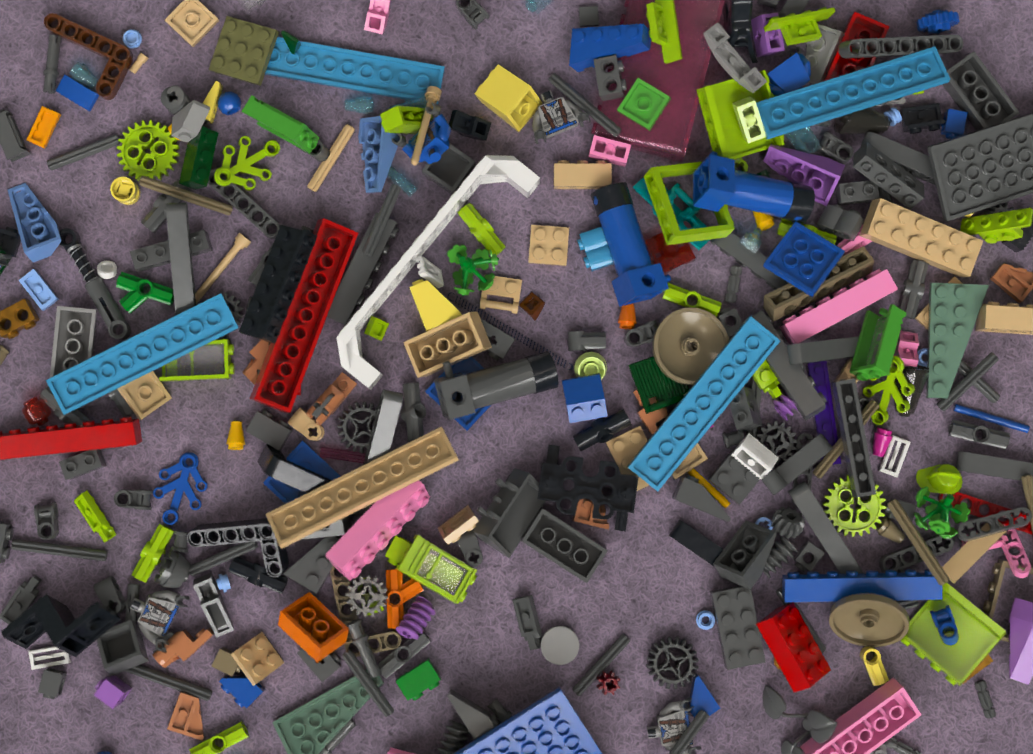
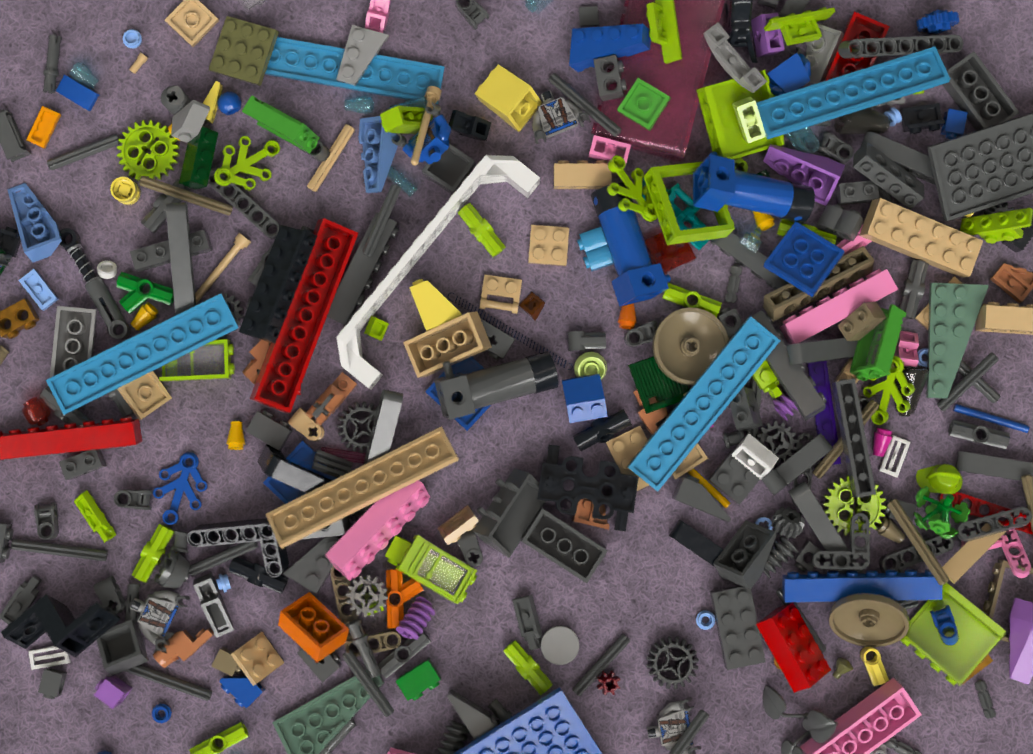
reddish brown beam [44,13,133,100] -> none
nougat wing [167,691,204,741] -> none
dark green slope [281,30,301,55] -> none
dark grey piece [401,383,426,442] -> none
white tile [416,256,444,288] -> none
bright green plant [447,244,499,296] -> none
blue slope [689,674,720,718] -> none
none -> yellow cone [130,302,159,331]
none -> blue plate [152,703,172,723]
none -> dark grey tile [312,450,353,478]
none -> light grey wing [336,25,389,86]
none -> lime piece [503,640,553,695]
none -> lime plant [607,155,657,222]
none -> dark grey beam [812,513,870,570]
none -> olive rock [832,657,853,679]
none -> dark tan brick [837,302,887,341]

